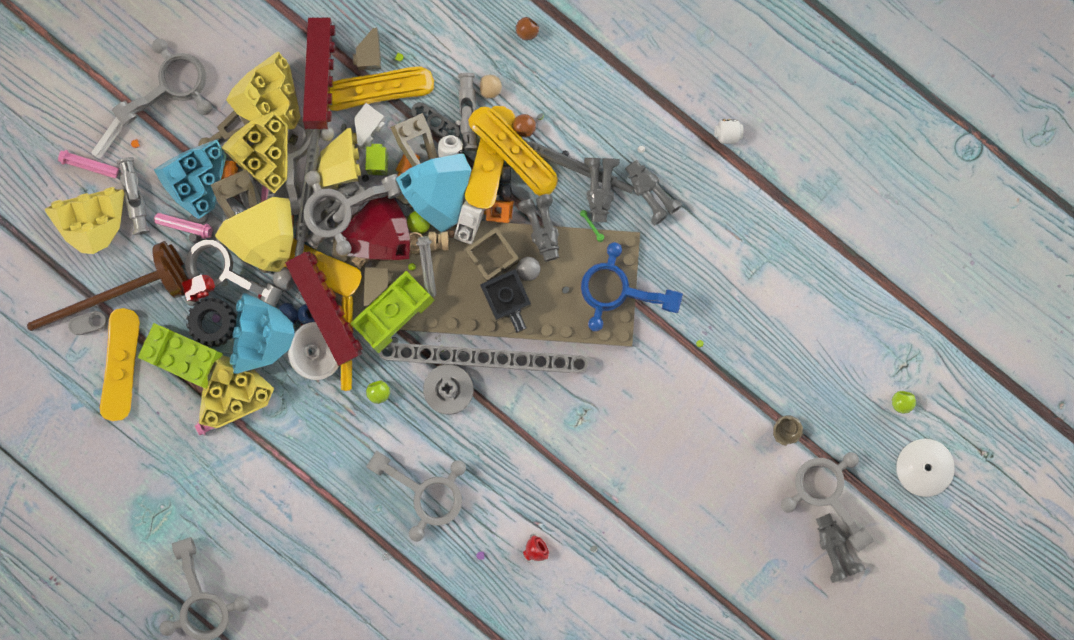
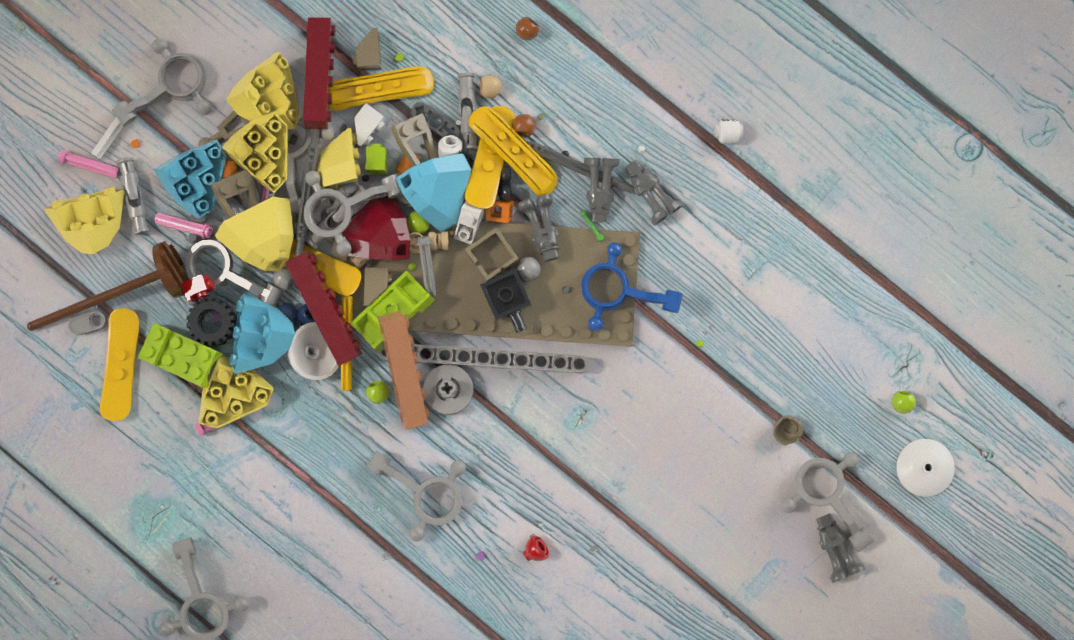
none -> nougat brick [378,311,429,430]

